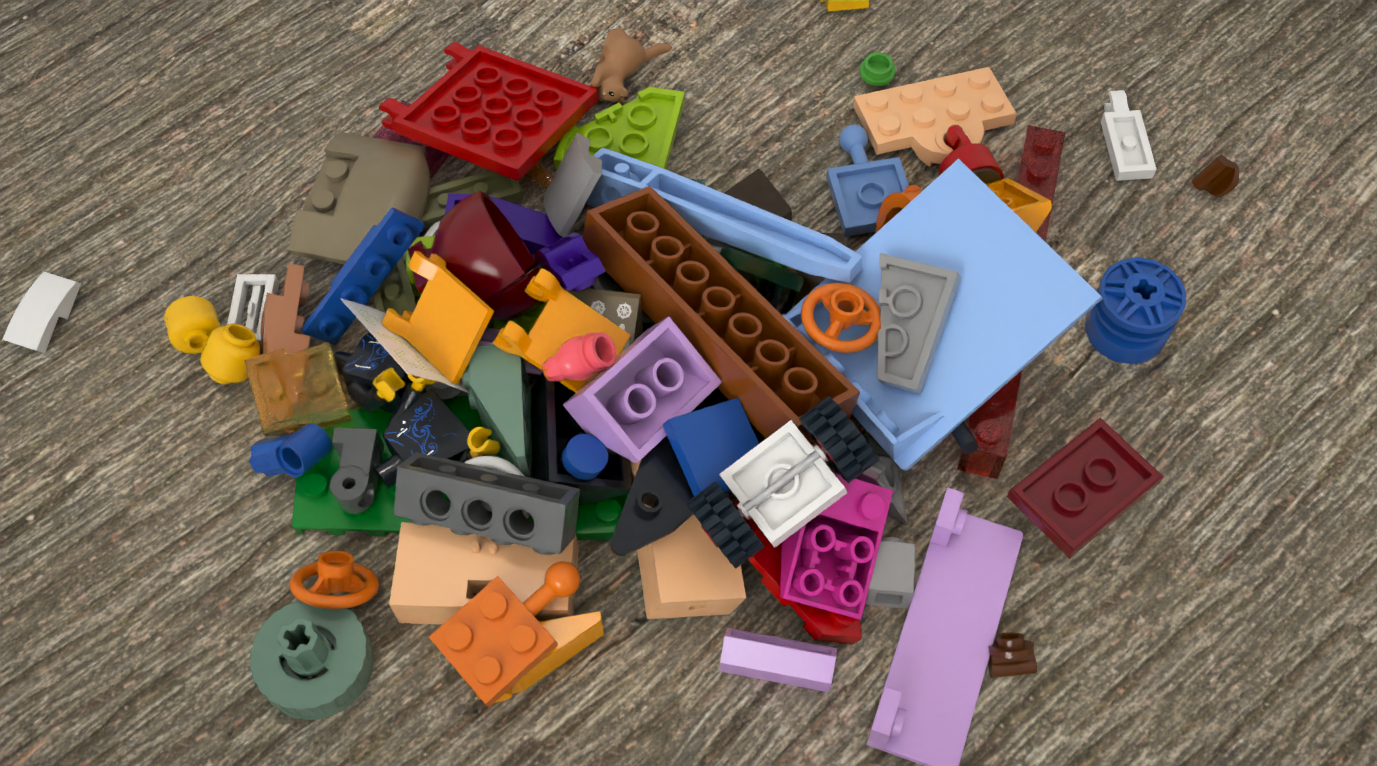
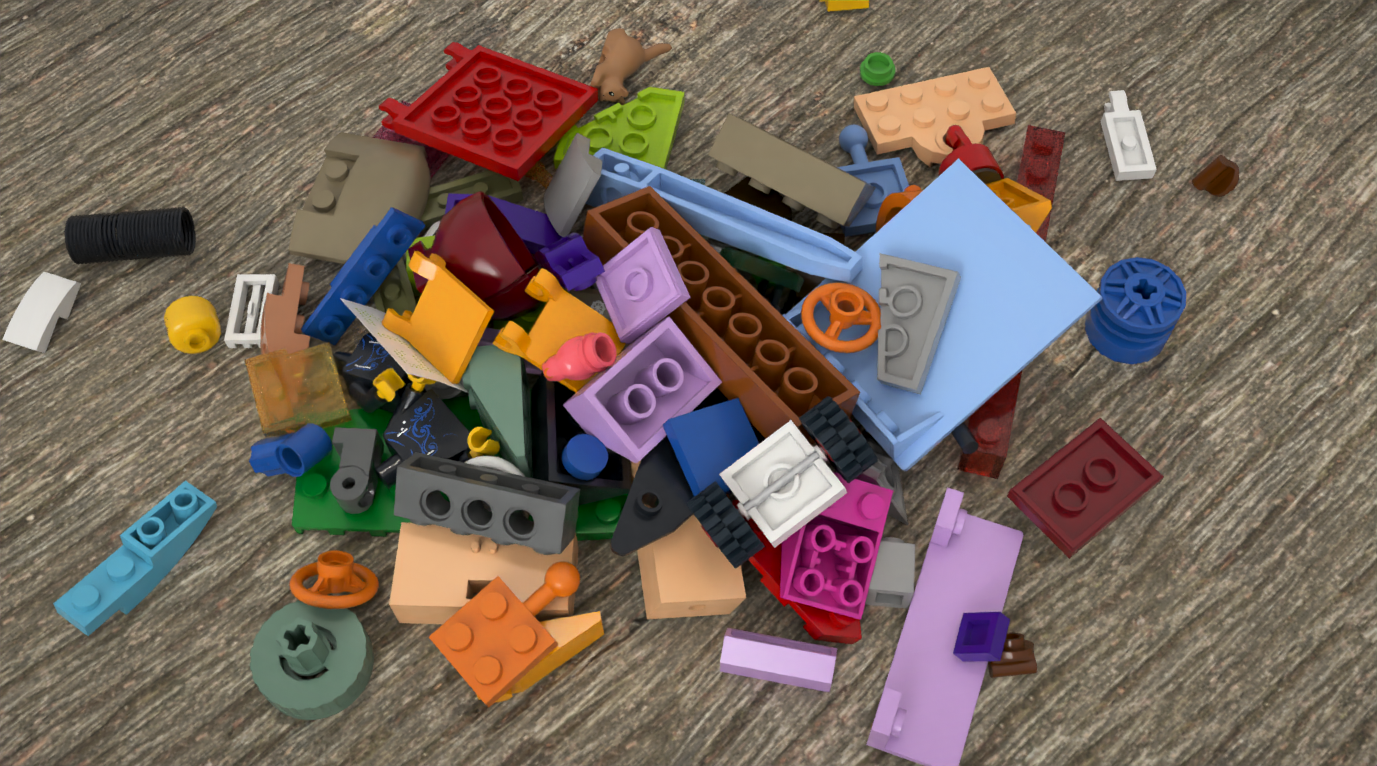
yellow head [200,323,261,385] -> none
none -> medium azure slope [53,481,217,636]
none -> black piece [64,207,196,265]
none -> lavender tile [595,227,690,344]
none -> dark tan slope [708,113,876,230]
none -> dark purple plate [953,612,1010,662]

